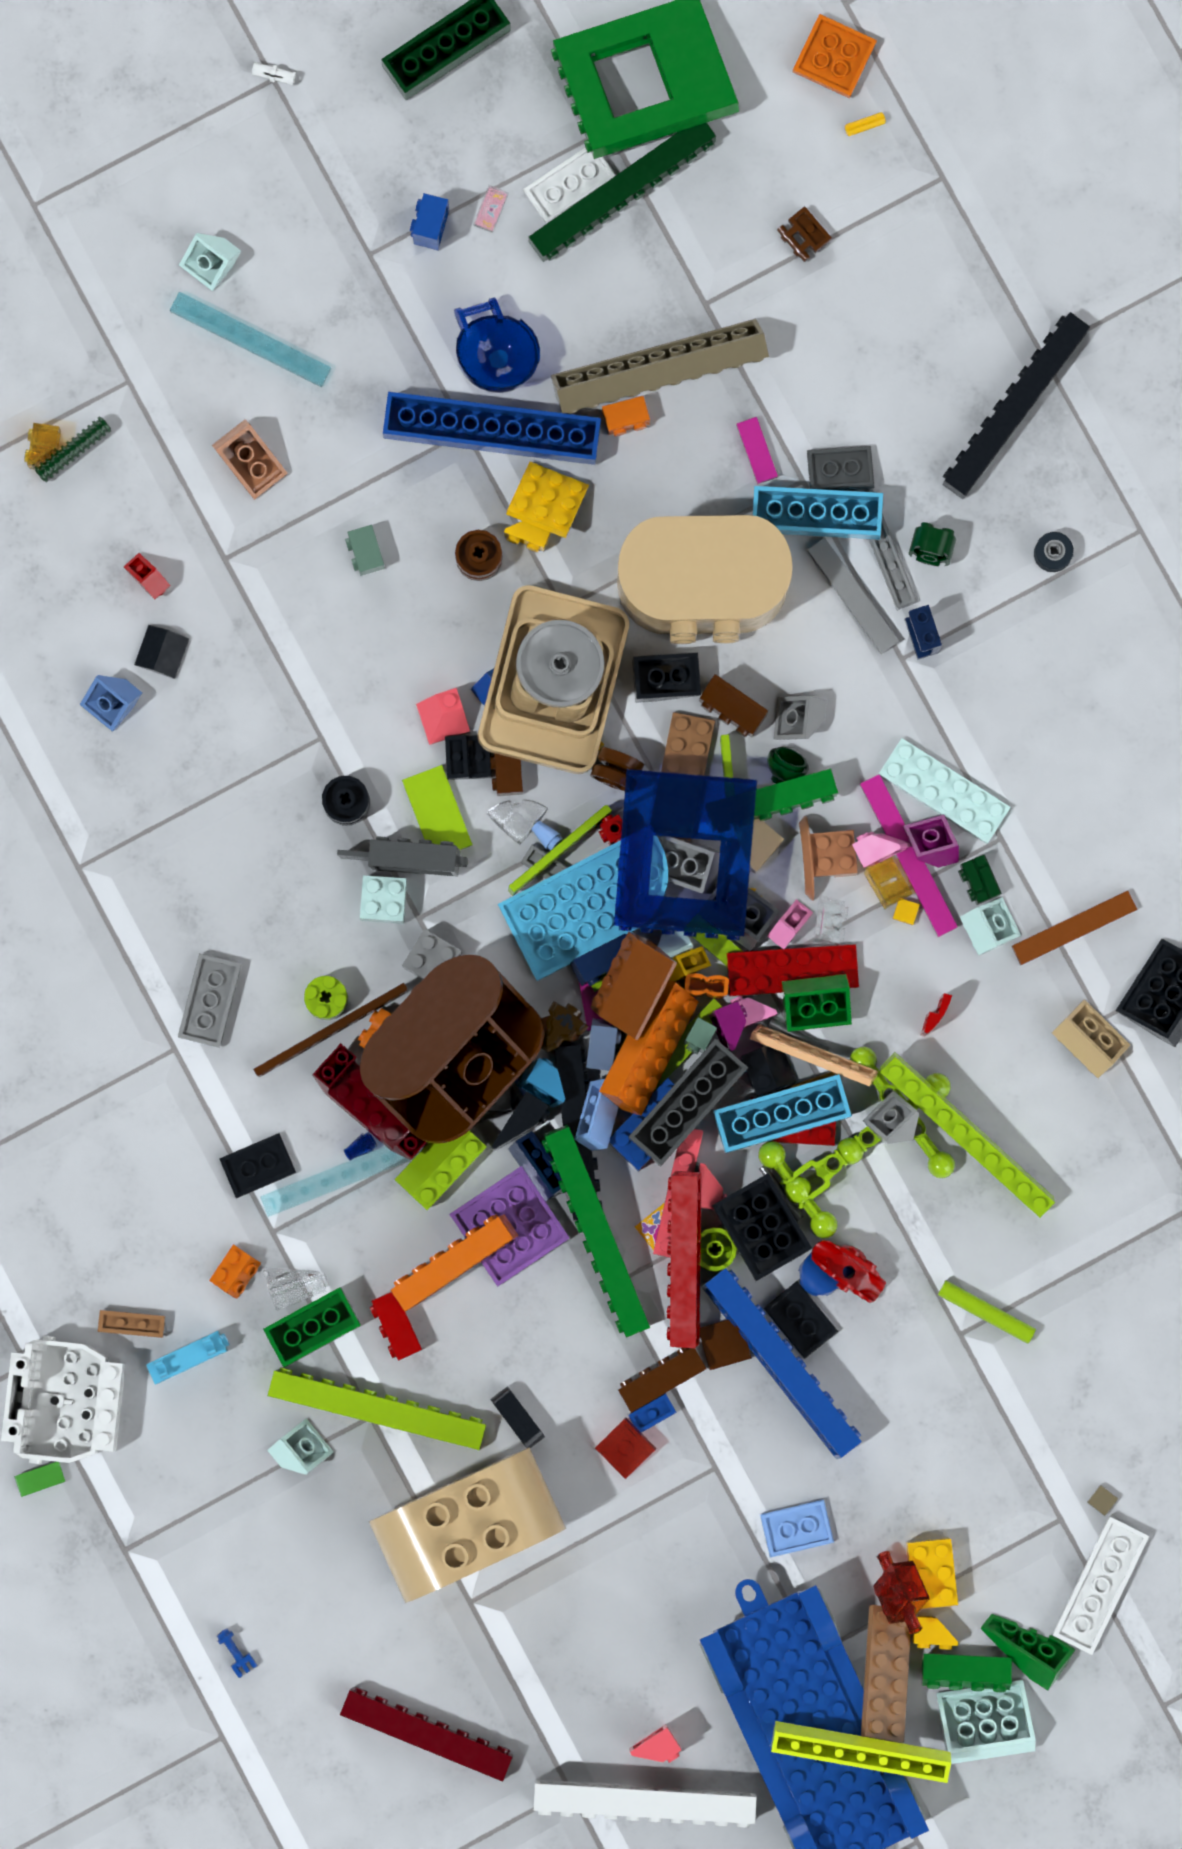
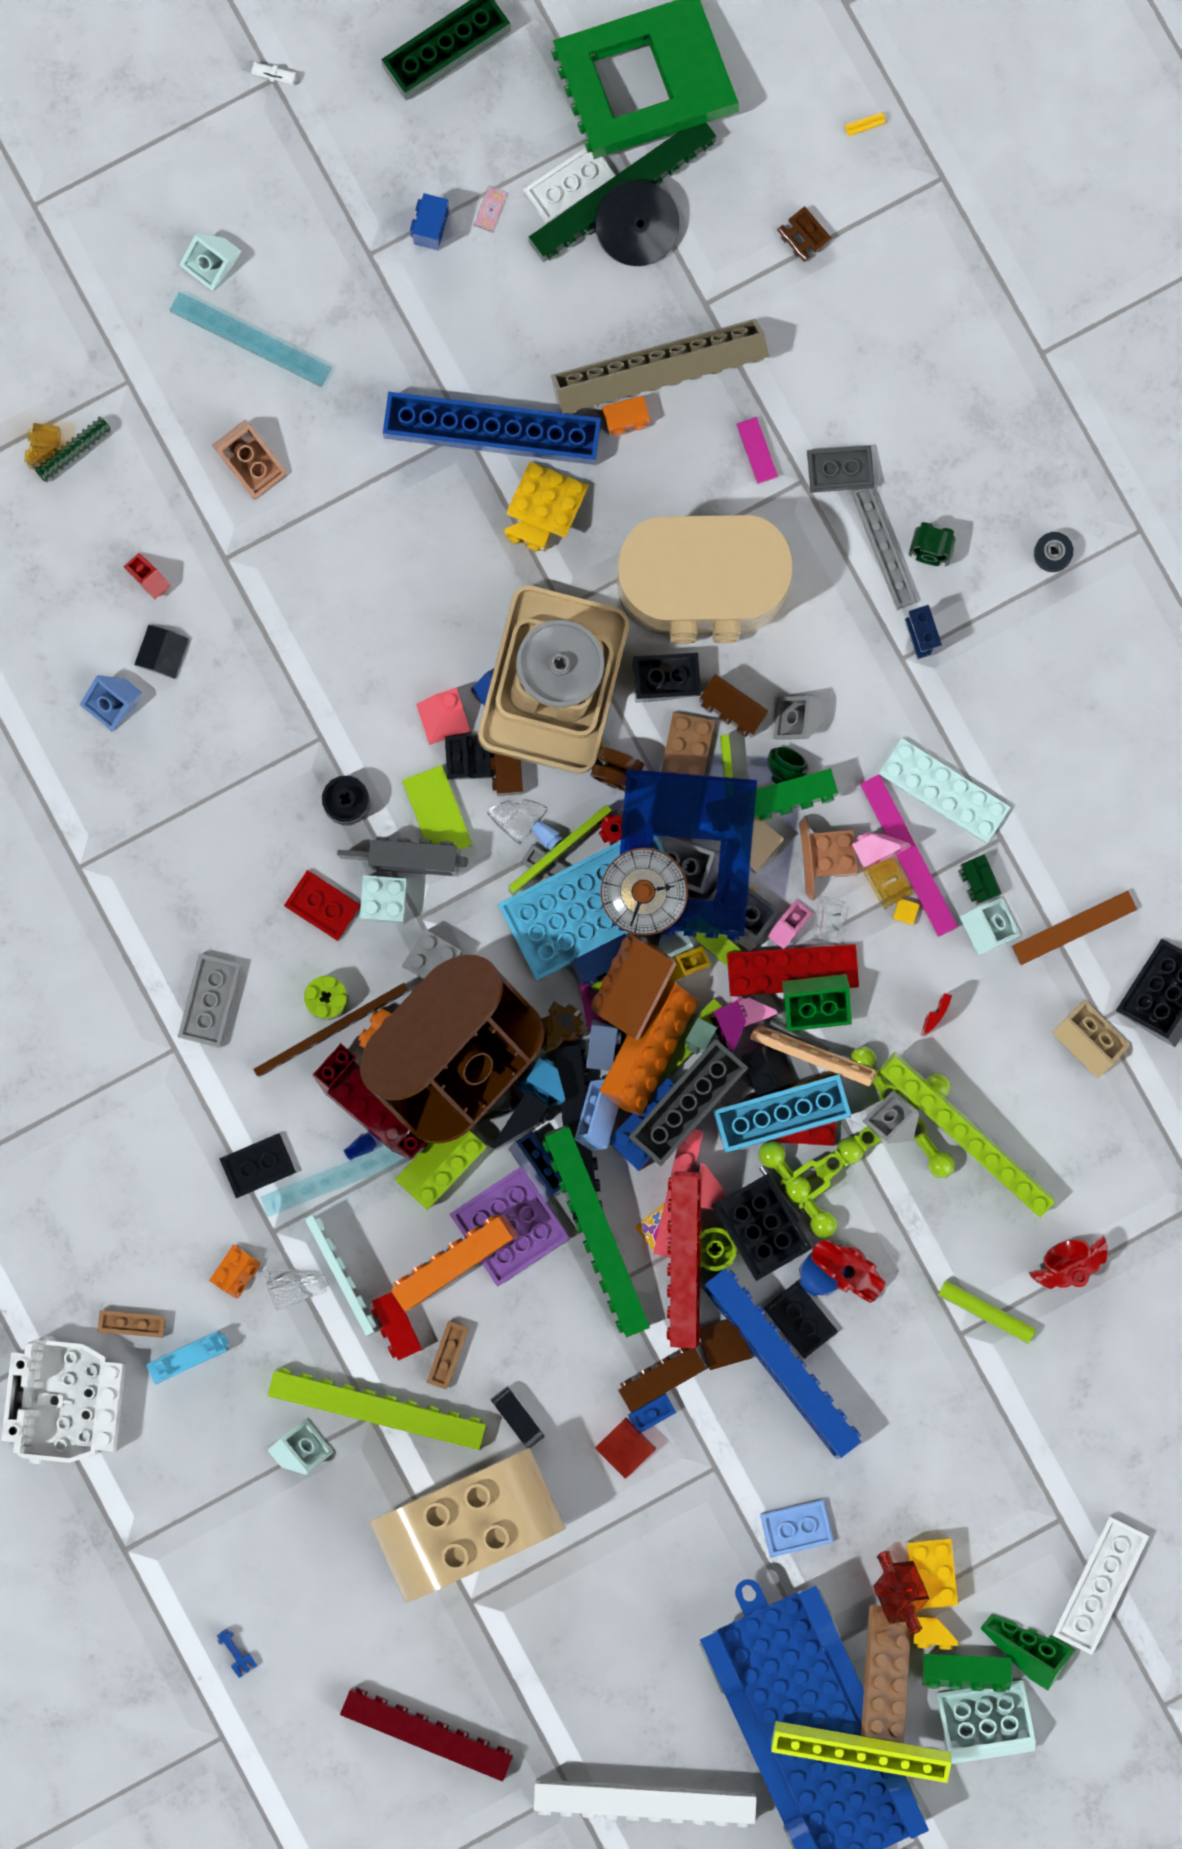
bright green slope [14,1462,66,1497] -> none
green brick [263,1287,362,1368] -> none
sand green brick [345,524,385,576] -> none
clear blue windscreen [454,297,540,393] -> none
reddish brown wheel [455,529,503,581] -> none
coral slope [629,1724,681,1763] -> none
orange brick [684,973,729,999] -> none
medium azure brick [753,486,883,540] -> none
orange plate [792,14,877,99] -> none
light grey tile [807,537,899,655] -> none
magenta slope [903,815,959,868] -> none
black brick [942,312,1090,499] -> none
dark tan tile [1087,1485,1118,1516] -> none
none -> red tile [284,870,361,941]
none -> light aqua plate [305,1215,377,1336]
none -> medium nougat plate [426,1321,469,1390]
none -> black dish [594,180,679,266]
none -> light grey dish [600,848,688,935]
none -> red piece [1029,1236,1108,1289]

